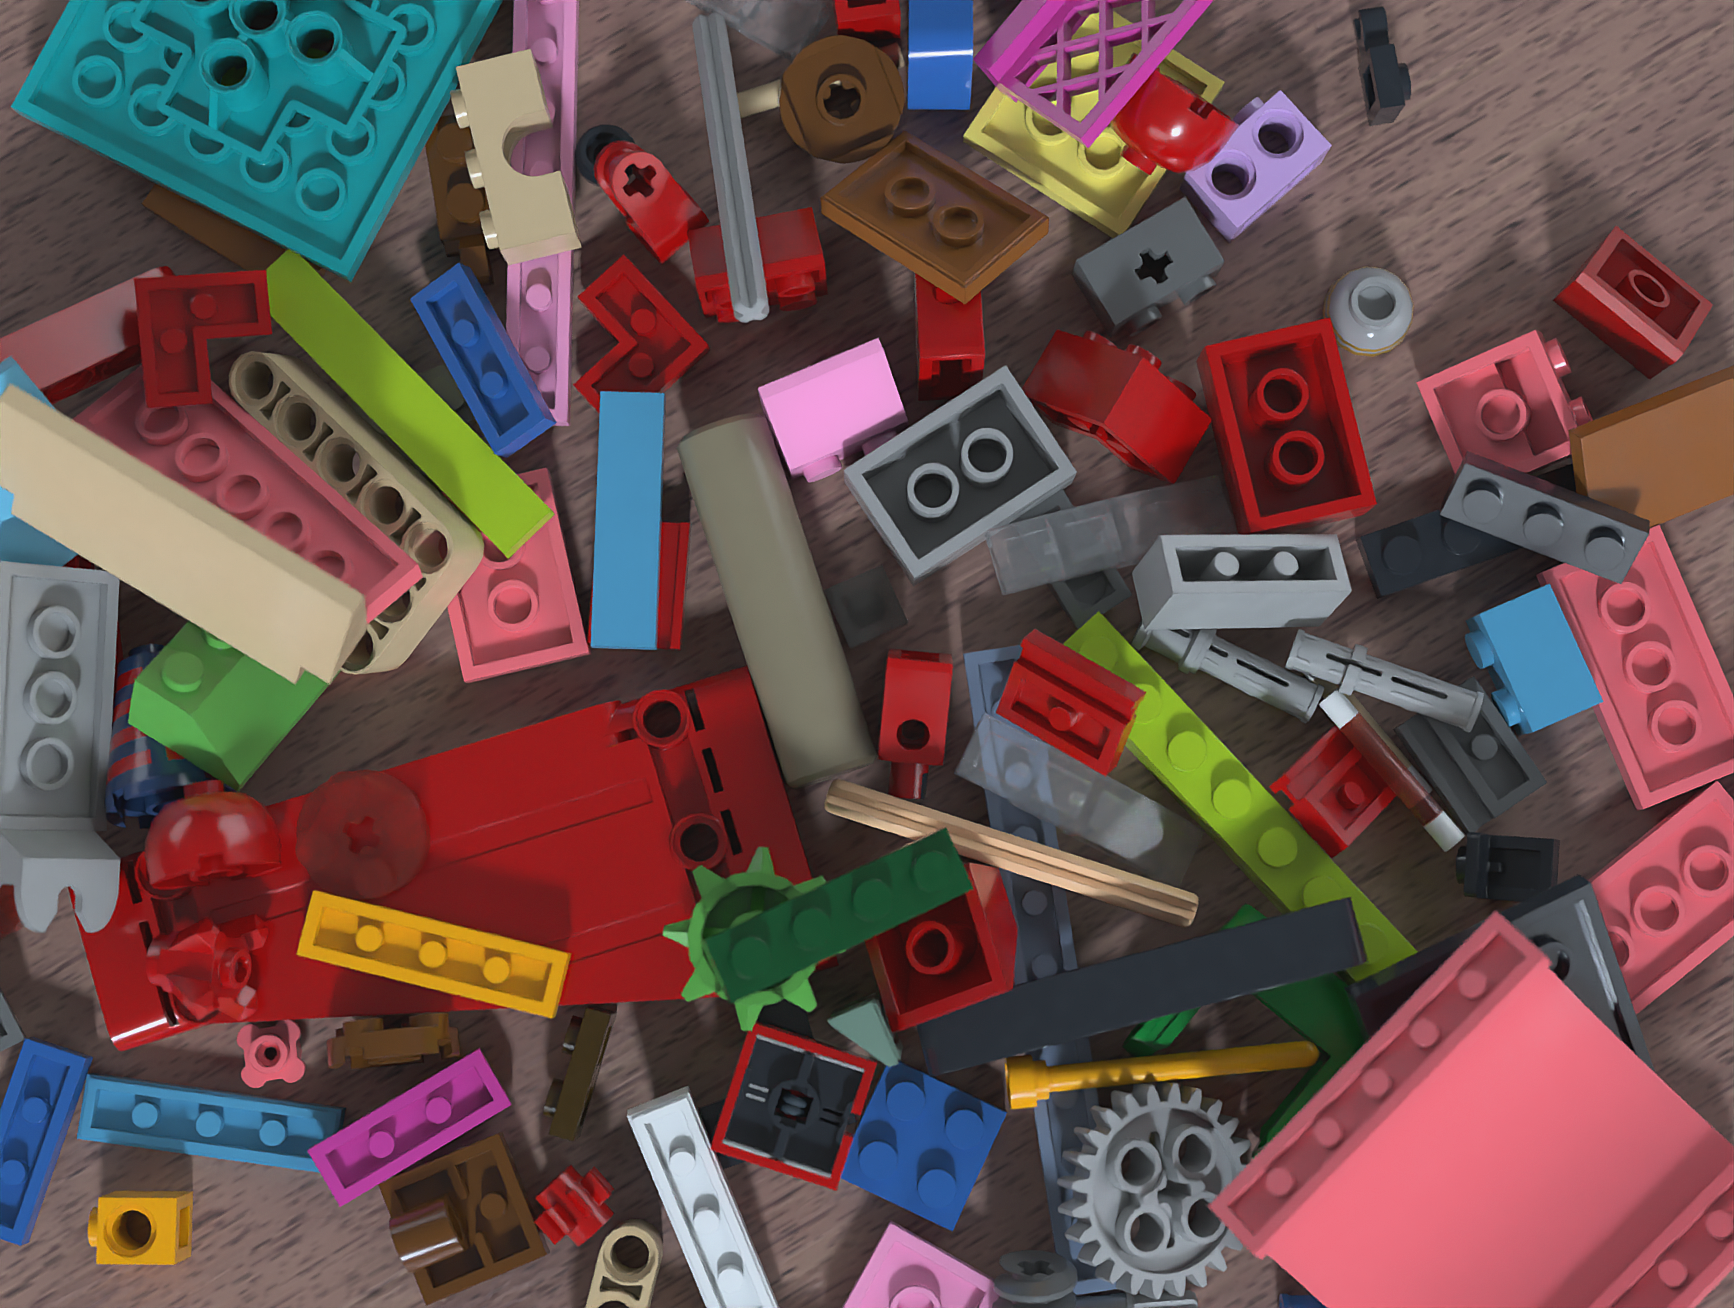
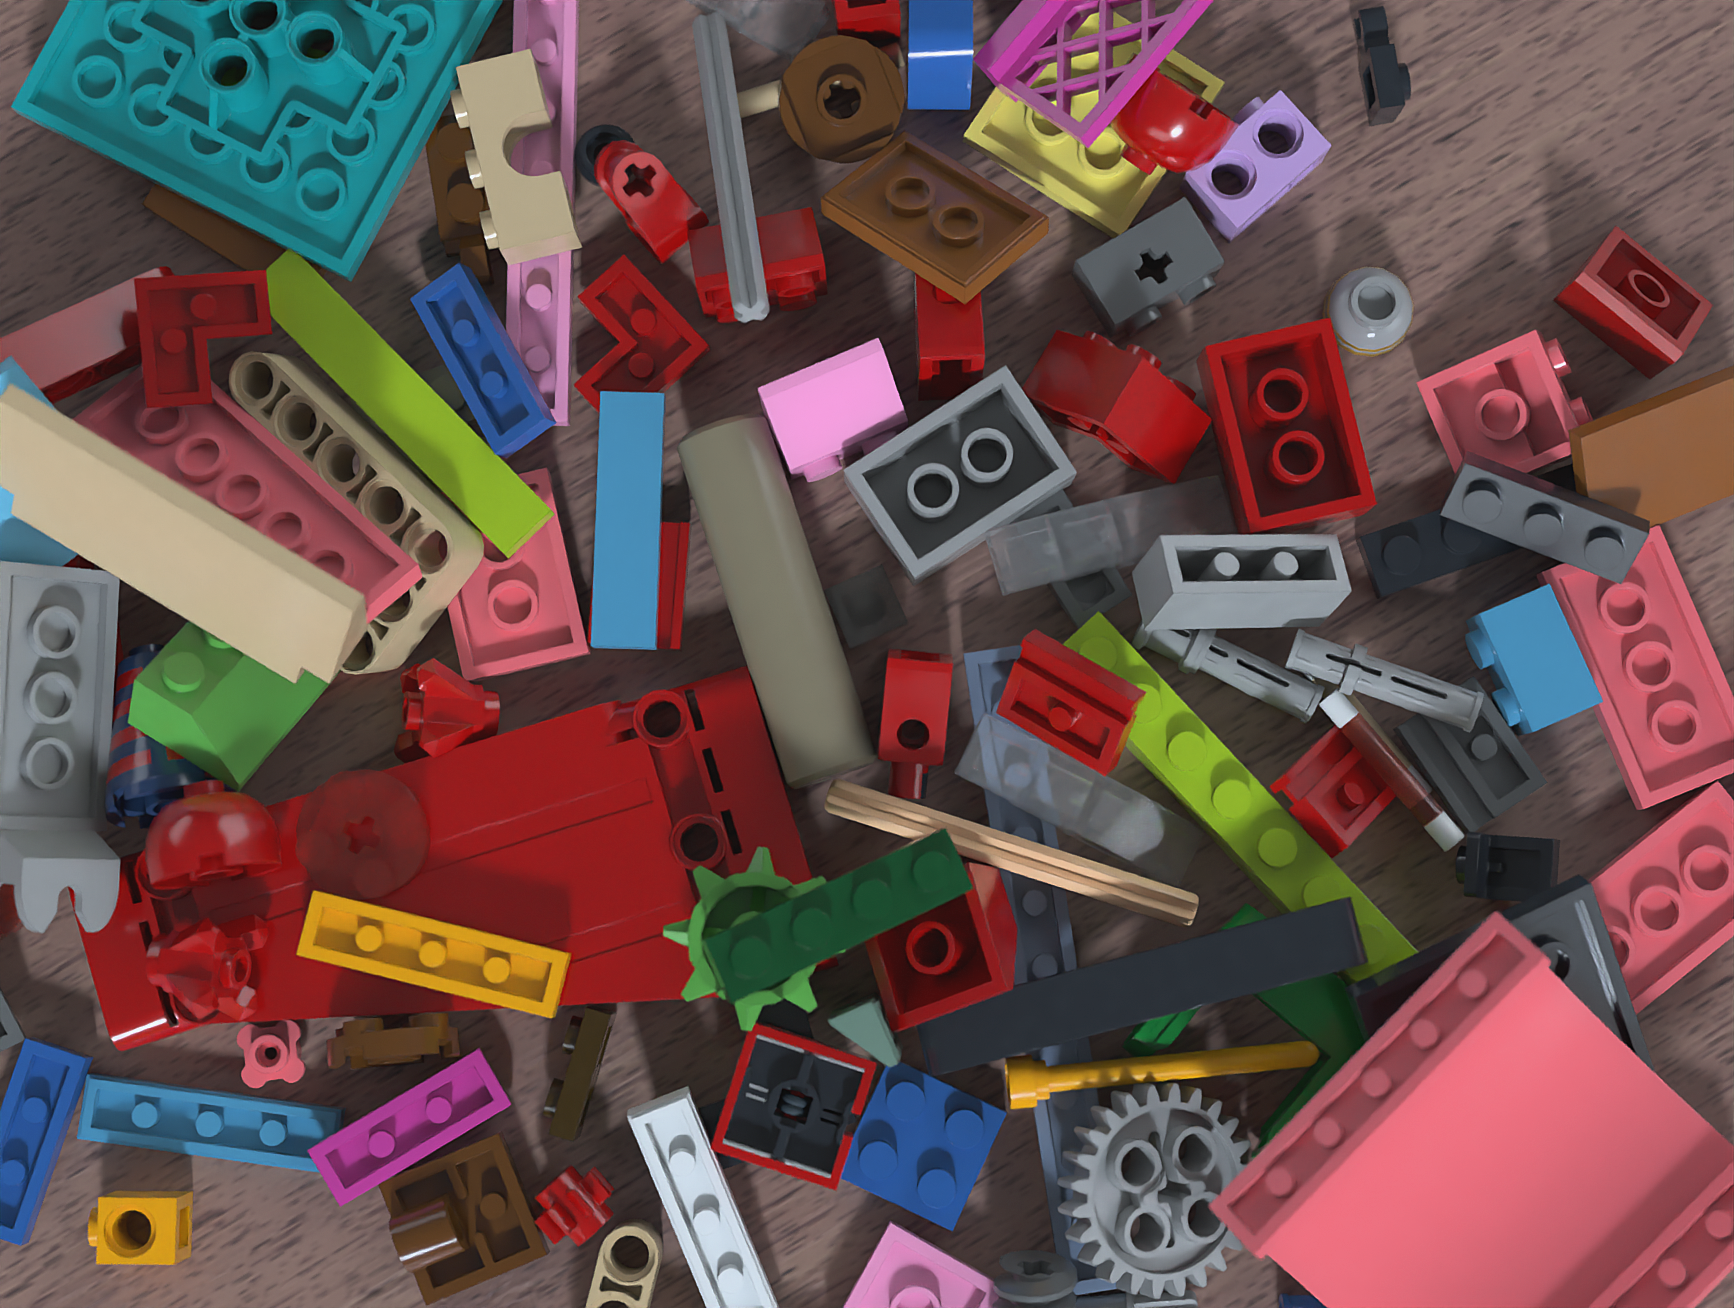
none -> red rock [394,658,500,763]

